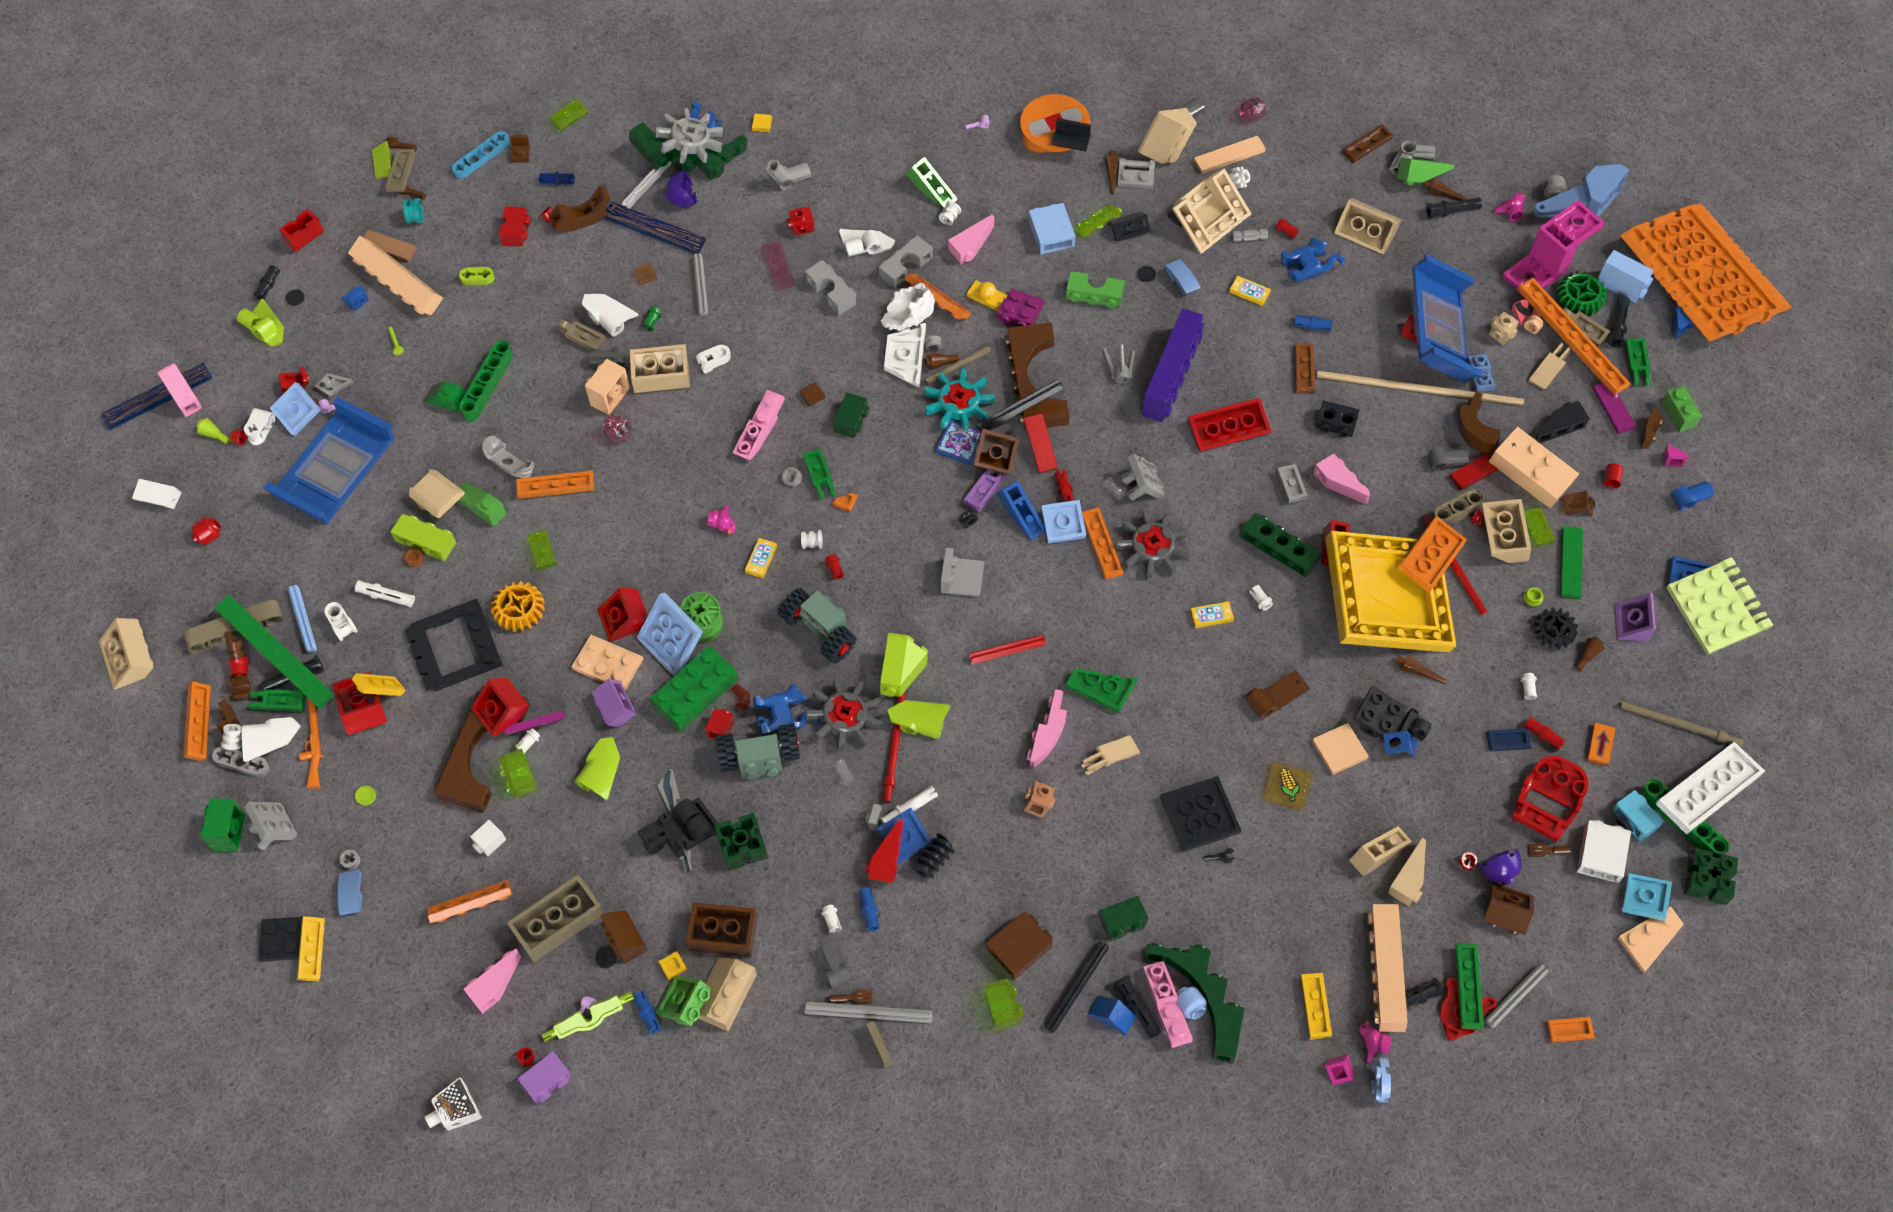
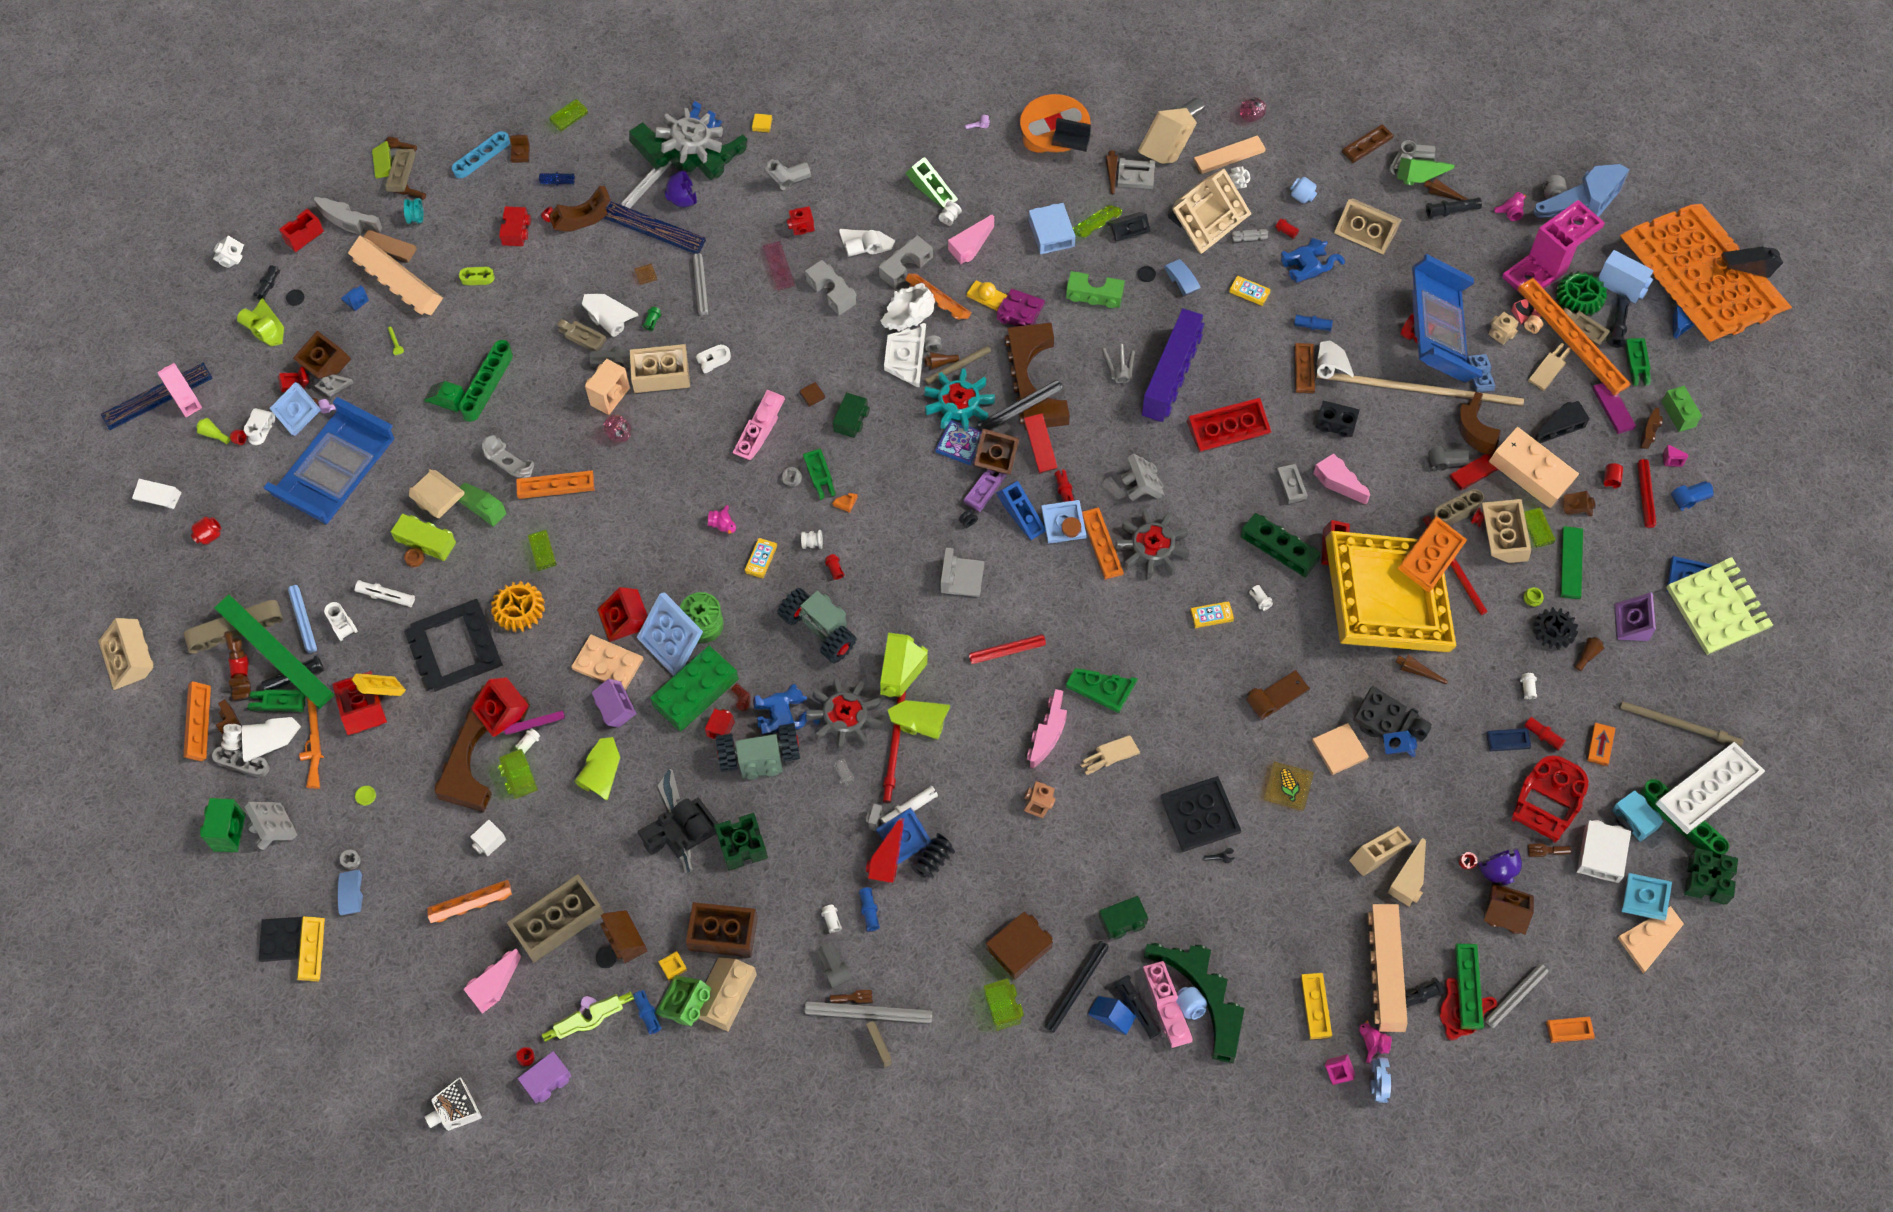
none -> white brick [213,236,244,268]
none -> reddish brown slope [293,331,351,379]
none -> light grey slope [314,197,382,235]
none -> dark orange tile [1062,517,1081,538]
none -> light blue head [1290,177,1317,203]
none -> white panel [1316,340,1354,379]
none -> red axle [1637,459,1657,528]
none -> black slope [1721,246,1783,278]

